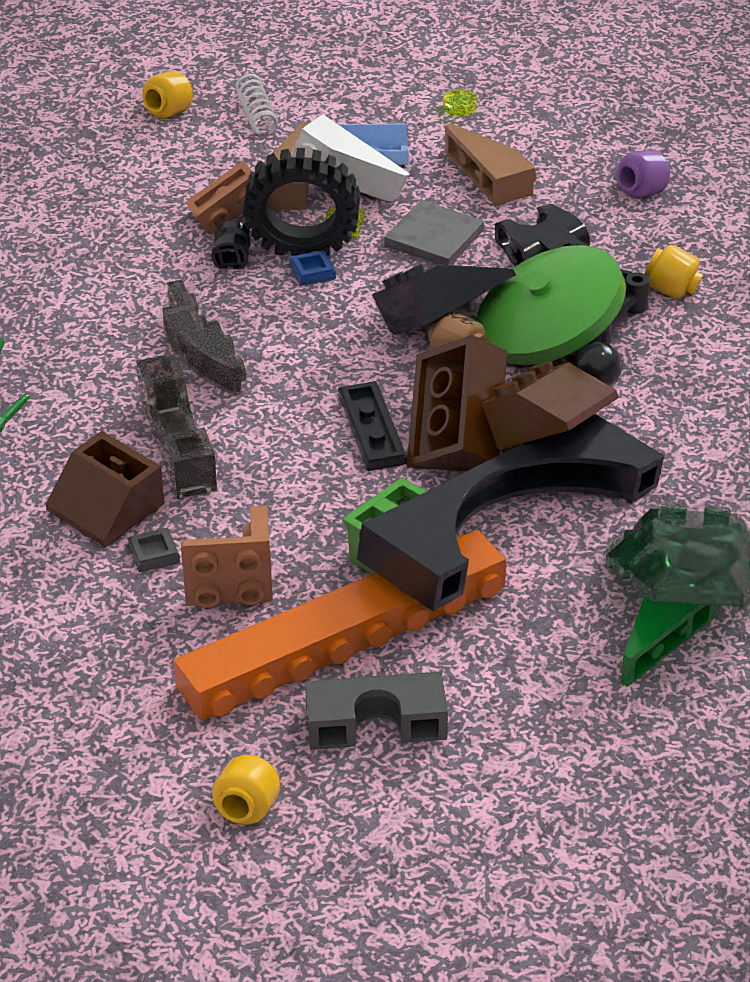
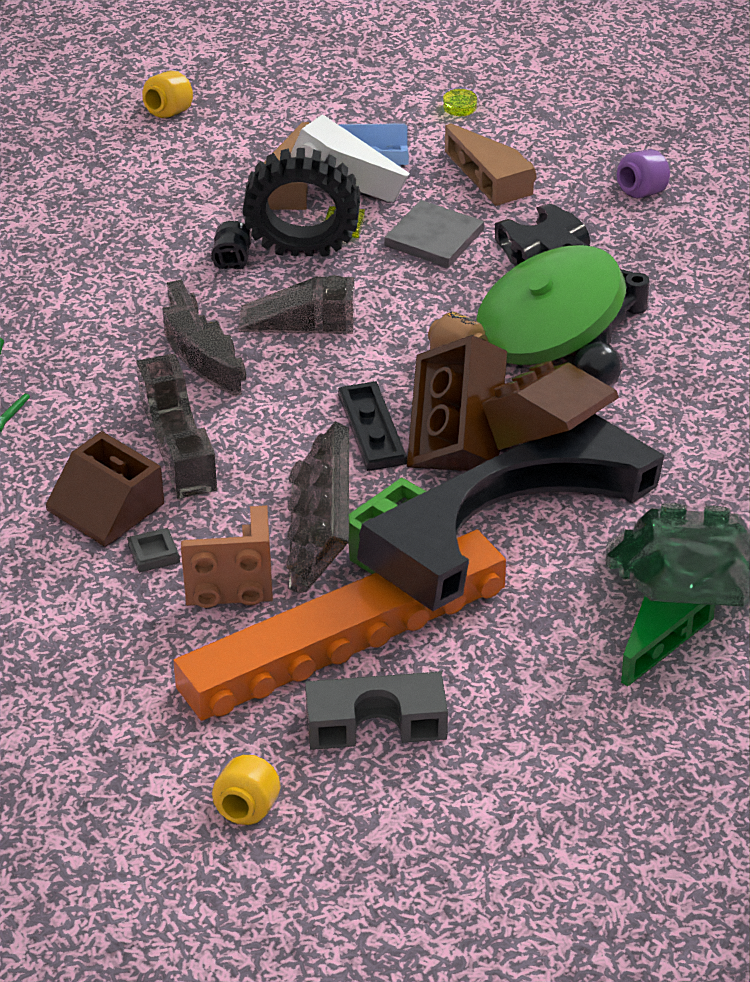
nougat bracket [185,160,252,234] -> none
white piece [236,74,278,134] -> none
blue tile [289,250,336,286] -> none
black slope [372,264,516,335] -> none
yellow head [644,245,703,299] -> none
none -> clear smoke slope [238,275,355,334]
none -> clear smoke plate [286,421,349,593]

